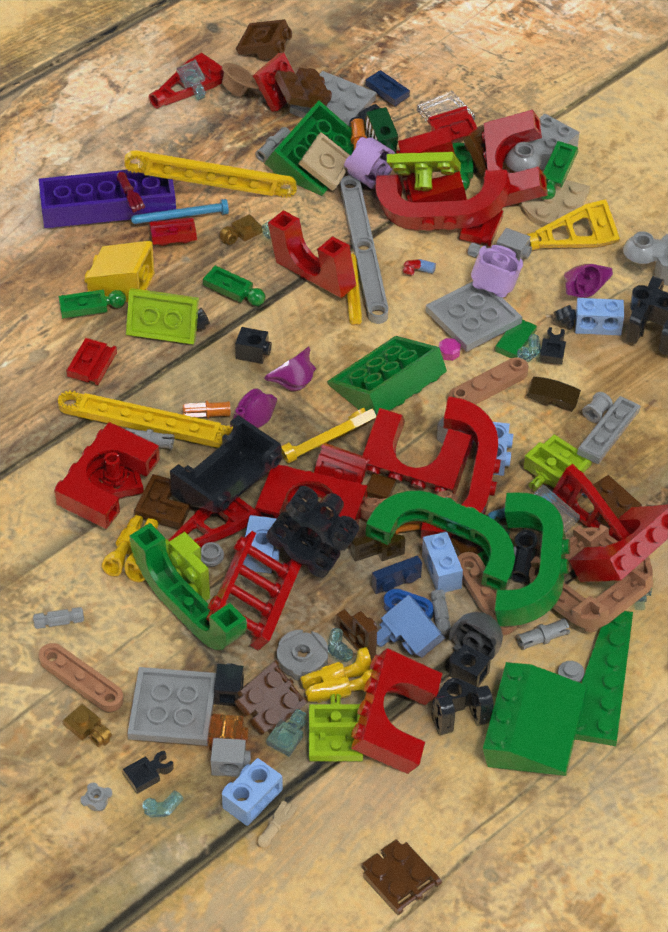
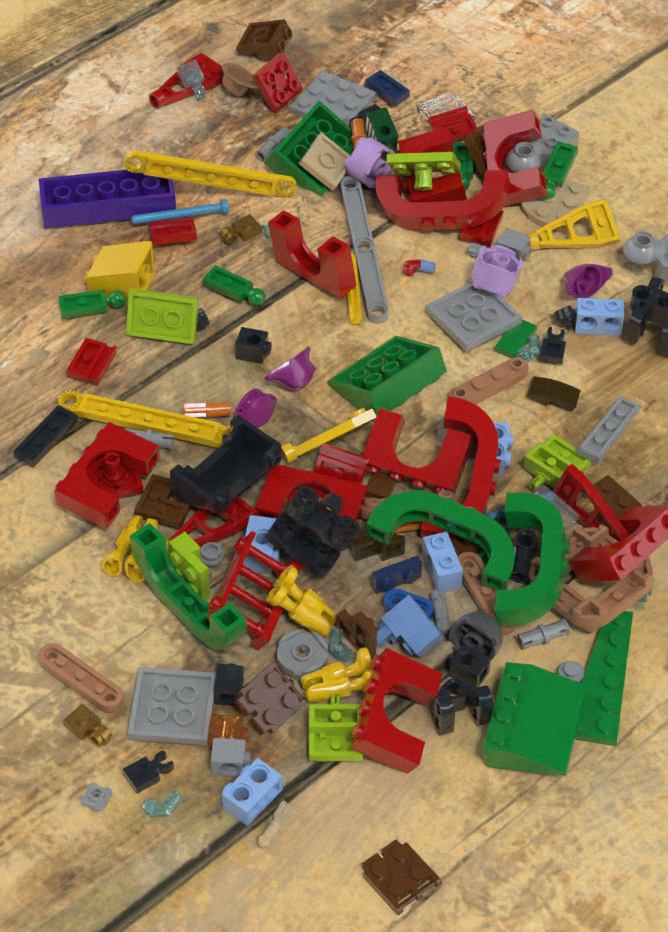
light grey axle [33,607,84,629] -> none
dark red piece [117,172,145,213] -> none
clear light blue plate [267,709,307,757] -> none
reddish brown plate [275,67,332,108] -> none
dark pink tile [439,338,461,361] -> none
light grey bush [582,392,613,423] -> none
none -> black plate [14,405,78,467]
none -> yellow piece [266,565,336,637]

